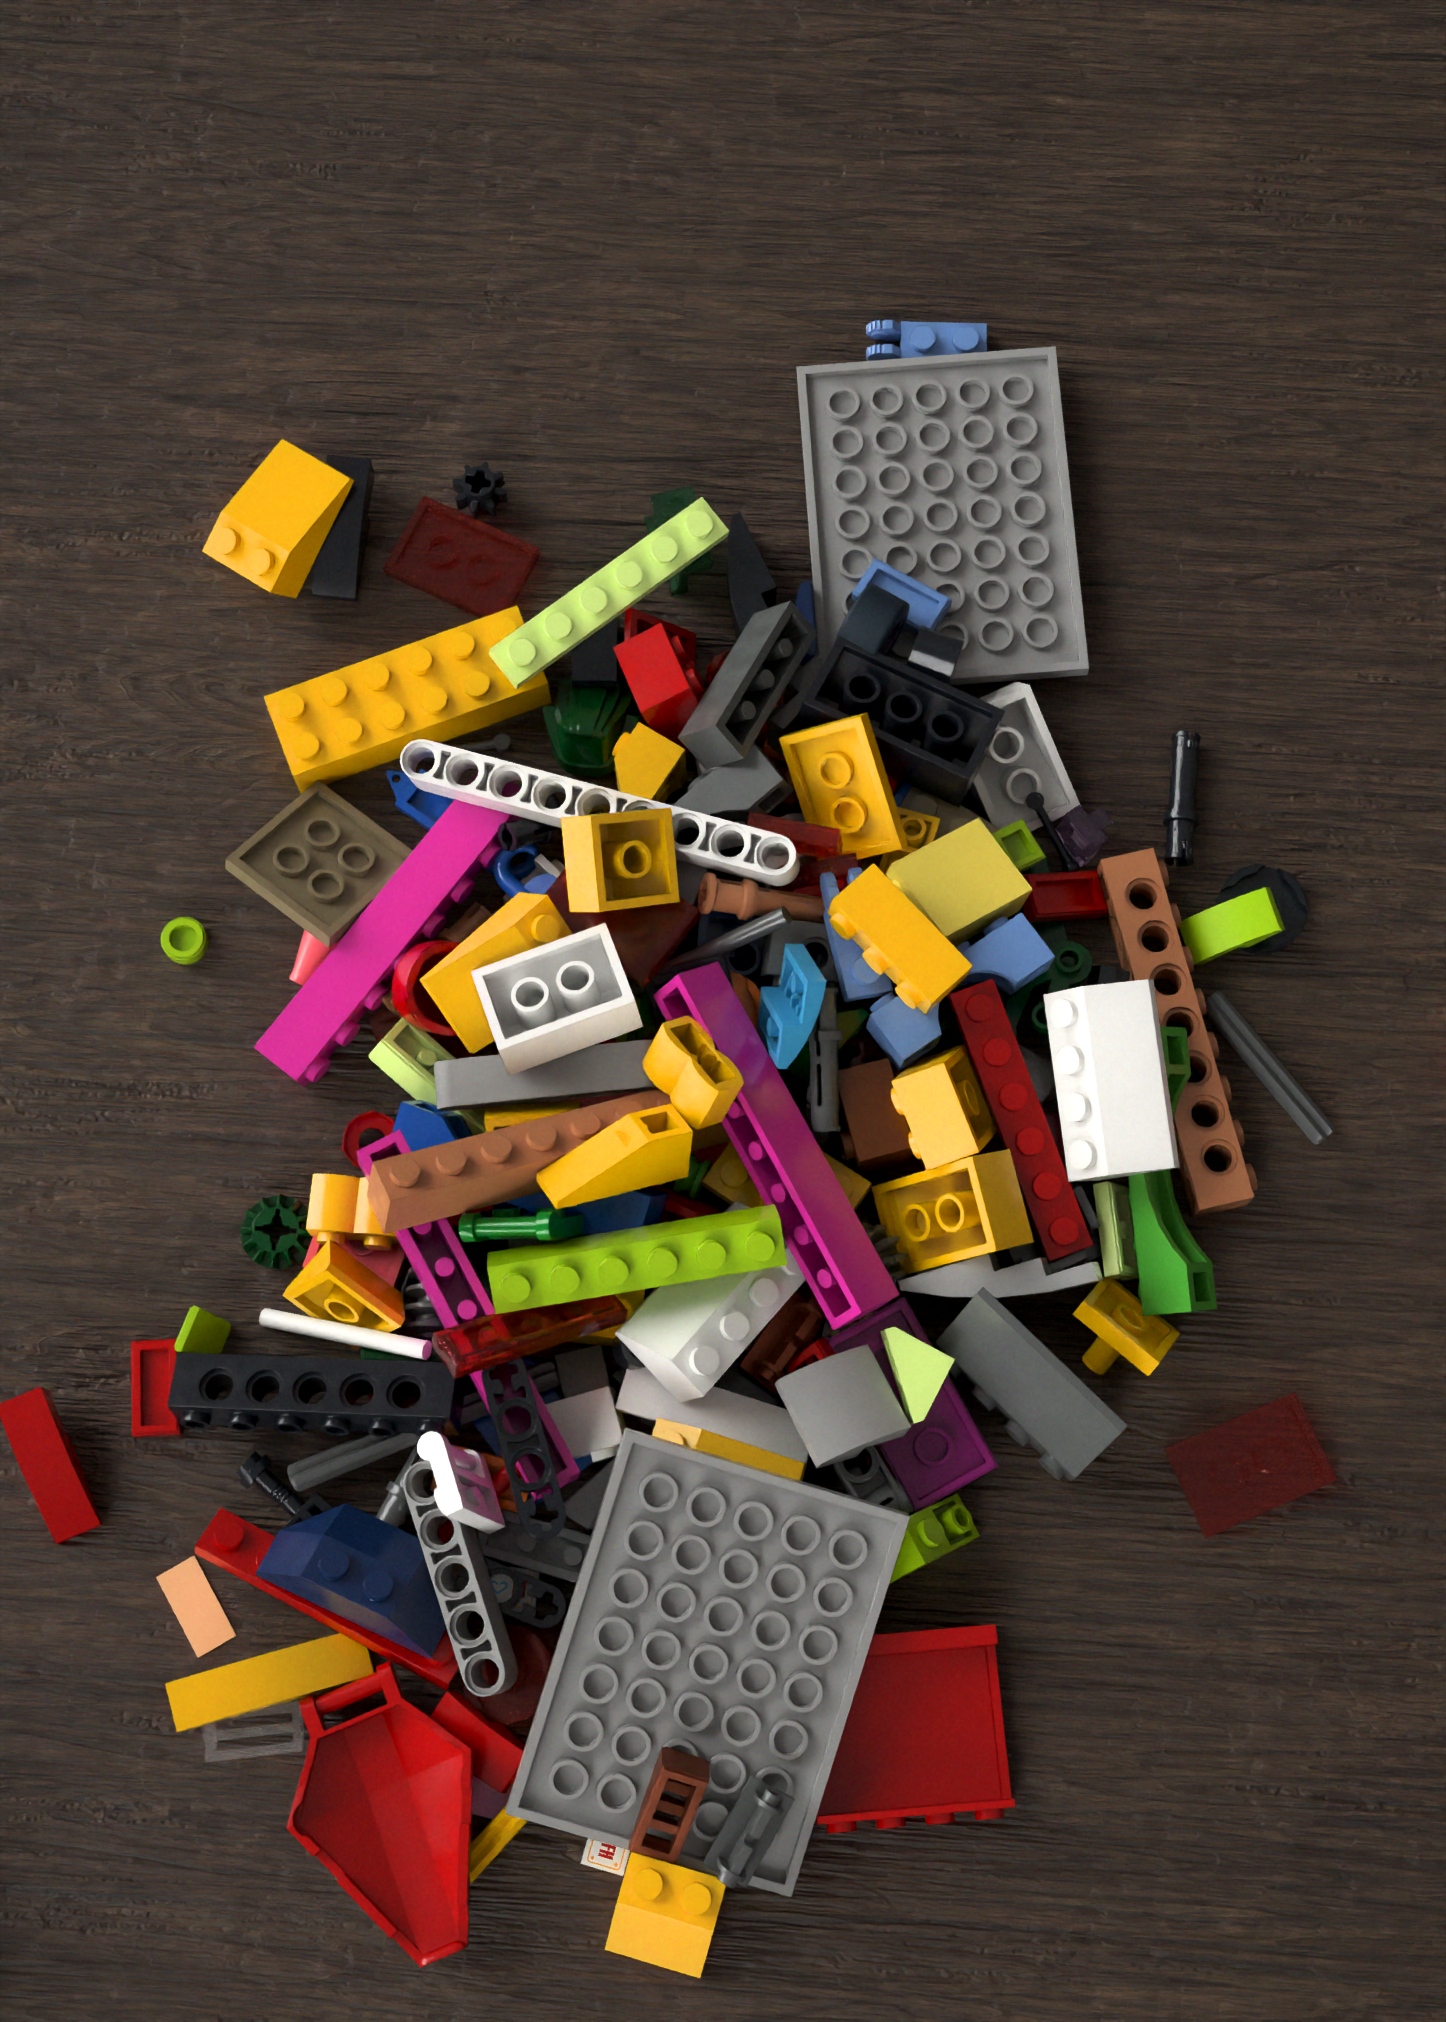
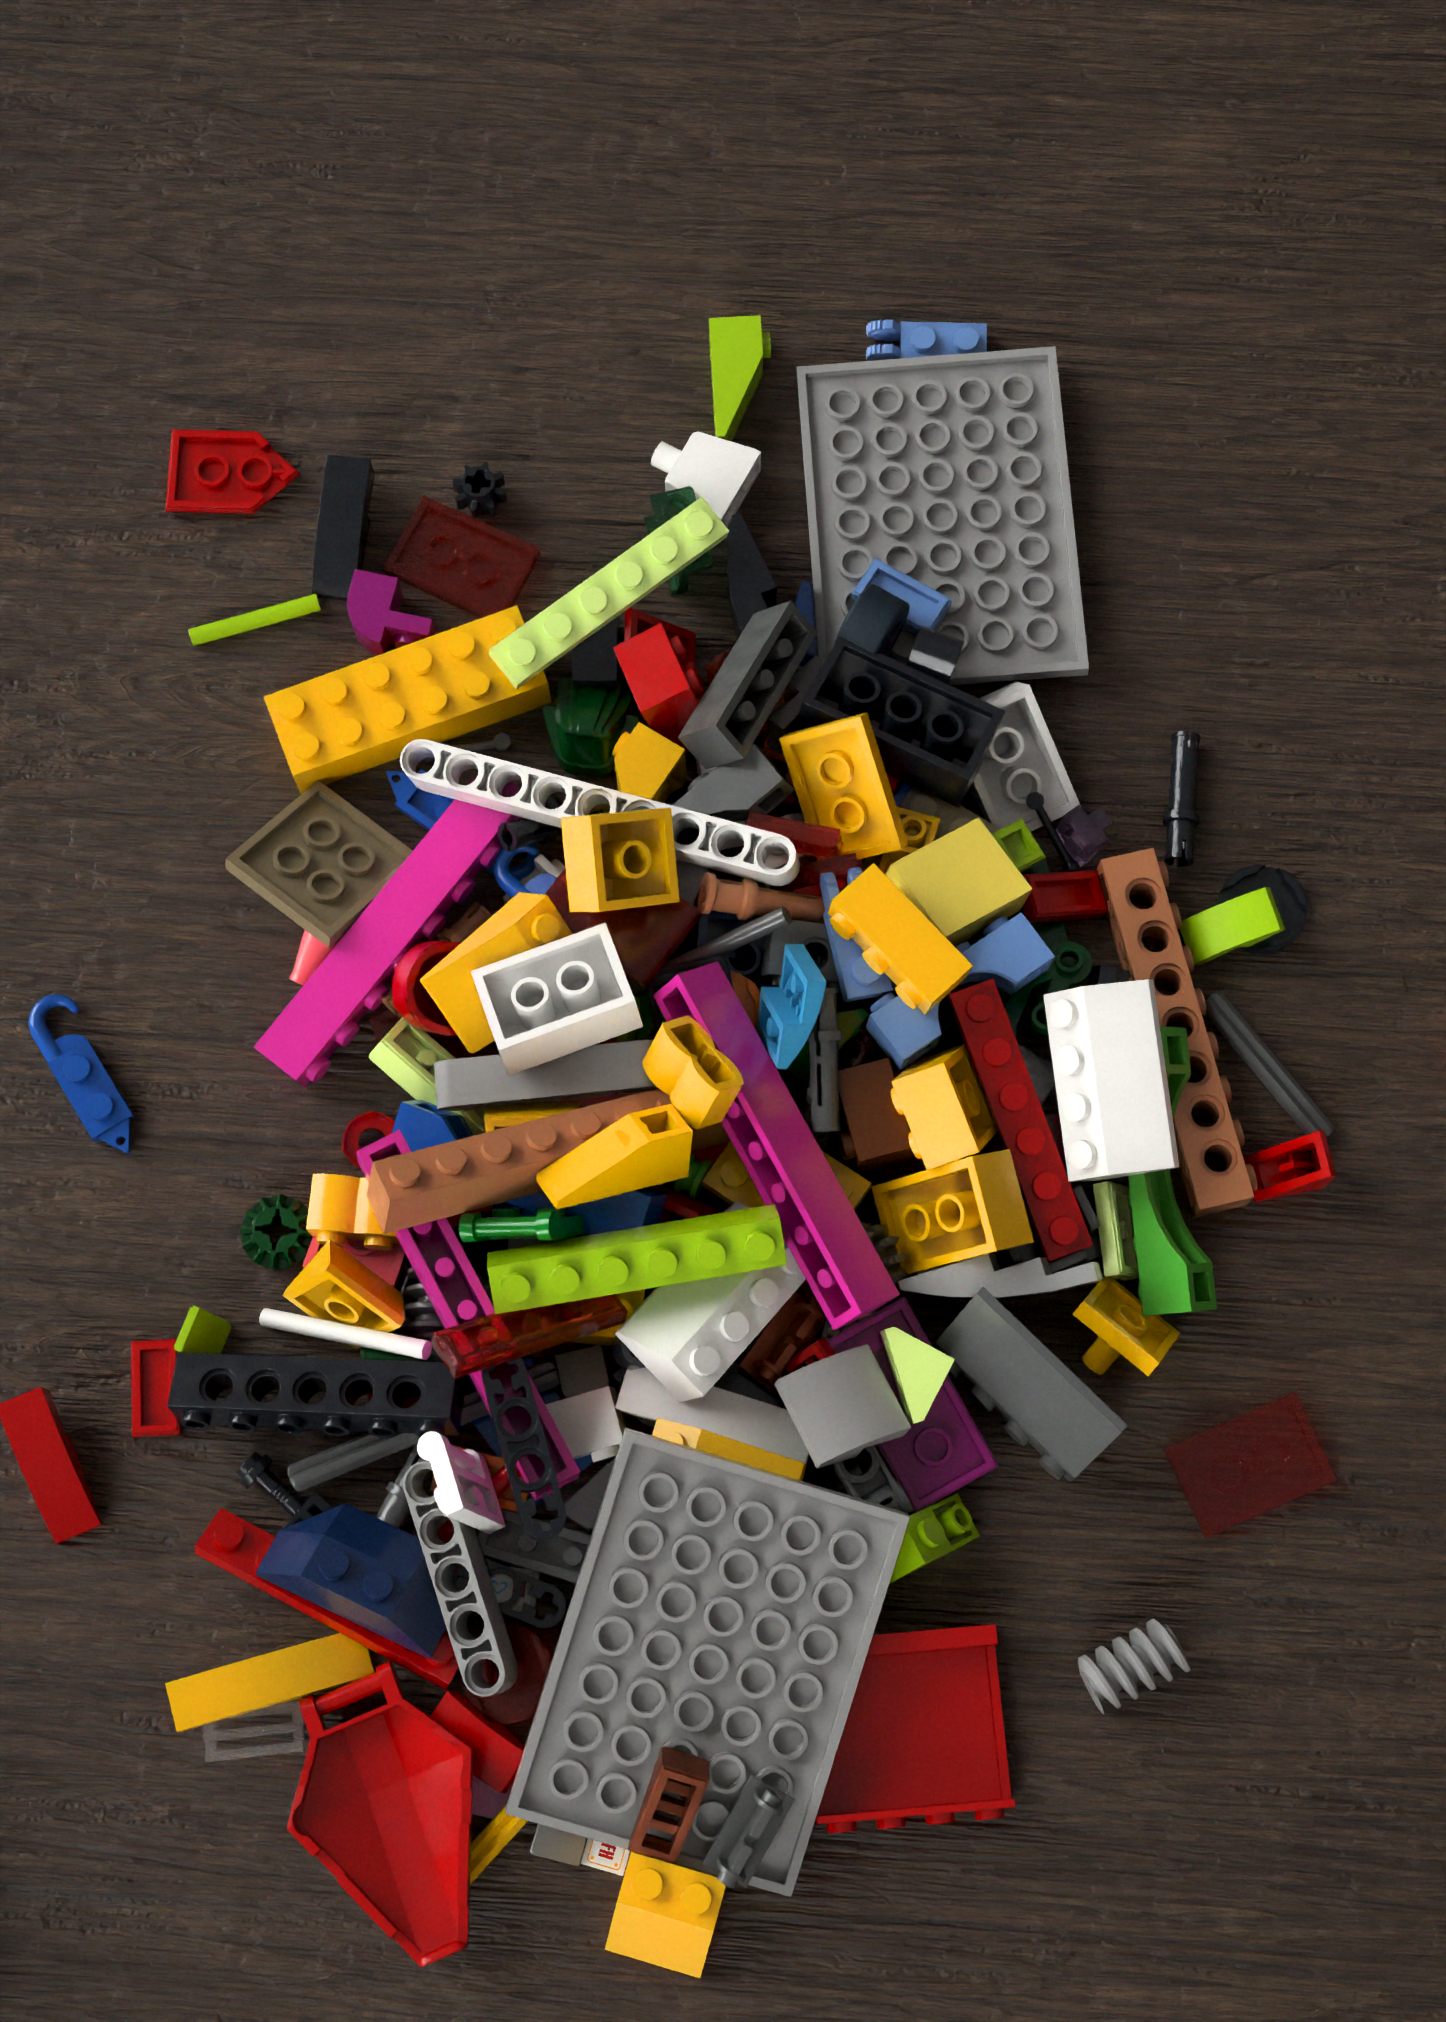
light nougat sticker [156,1555,236,1658] -> none
lime tile [161,917,209,965] -> none
yellow slope [202,439,354,598] -> none
none -> blue plate [28,994,136,1155]
none -> red tile [165,429,300,514]
none -> lime bar [188,594,321,646]
none -> magenta brick [347,569,436,656]
none -> light grey slope [530,1824,587,1866]
none -> white torso [651,431,761,528]
none -> lime slope [709,315,771,442]
none -> light grey piece [1078,1619,1191,1715]
none -> red slope [1243,1130,1336,1202]

